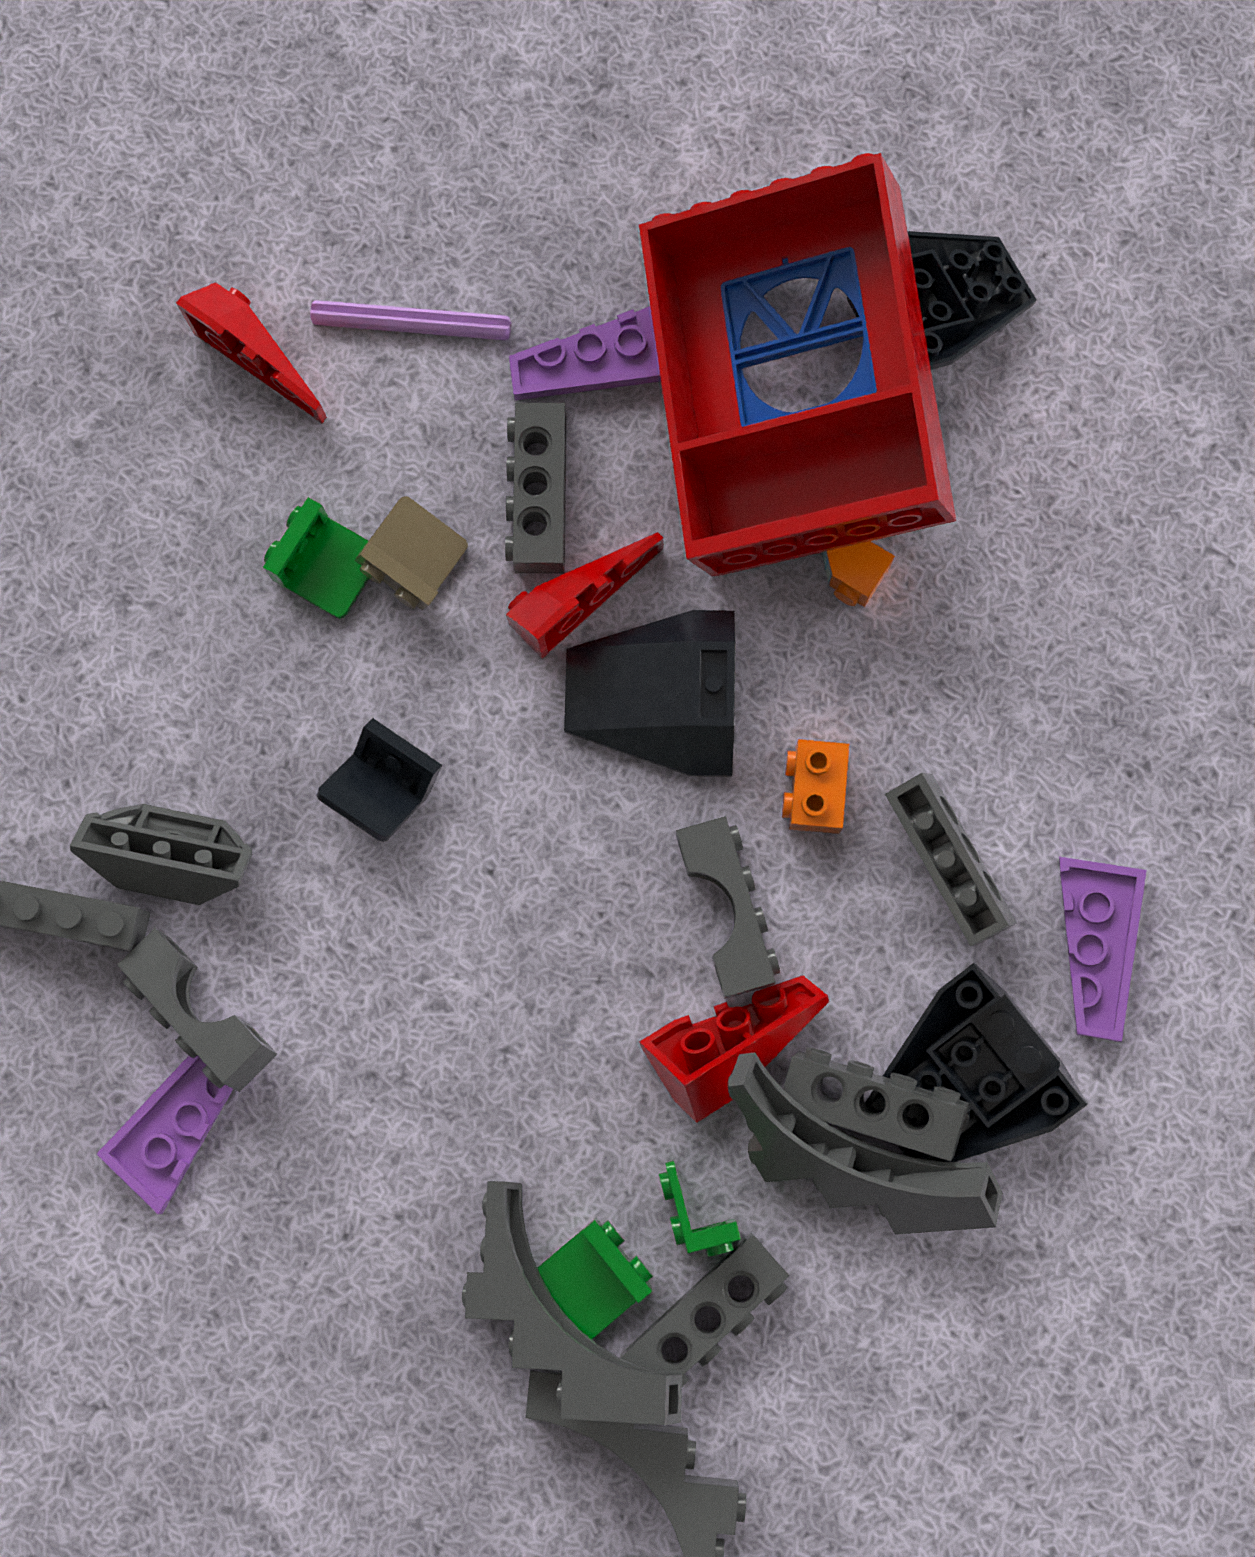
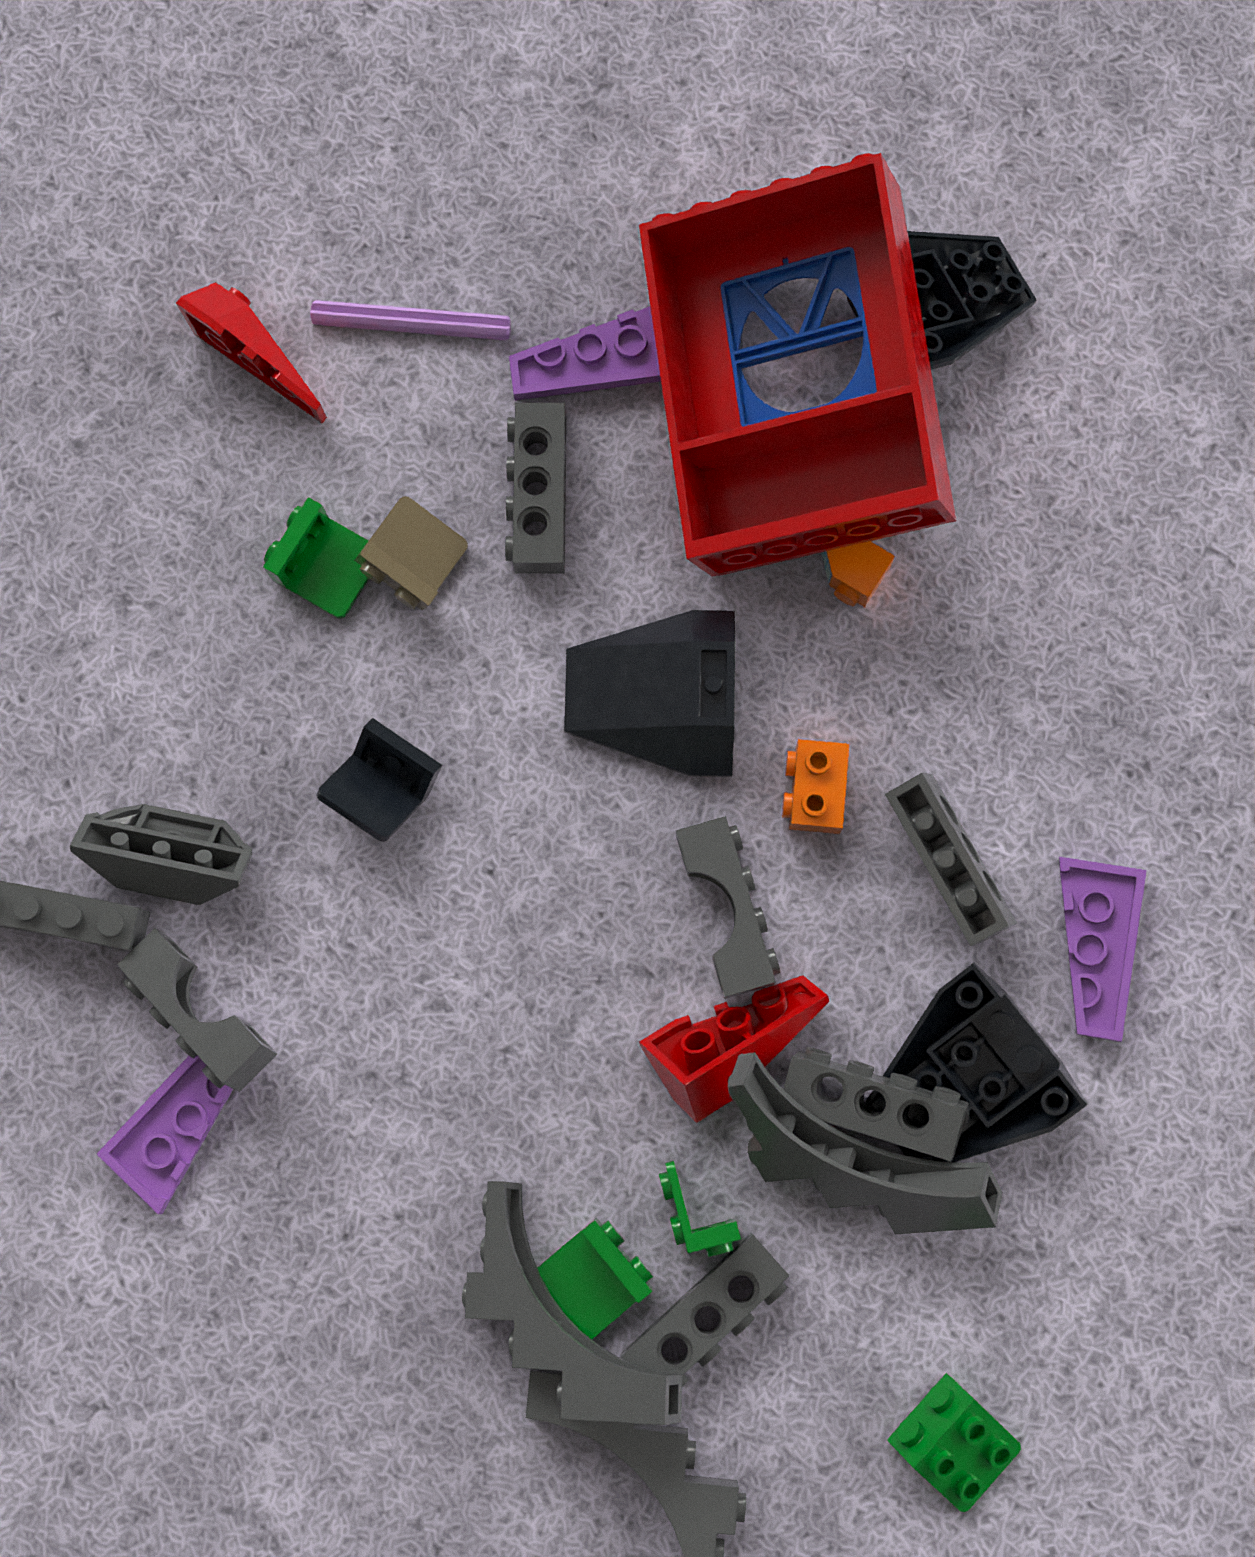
red wedge [506,532,664,659] -> none
none -> green bracket [887,1373,1021,1512]

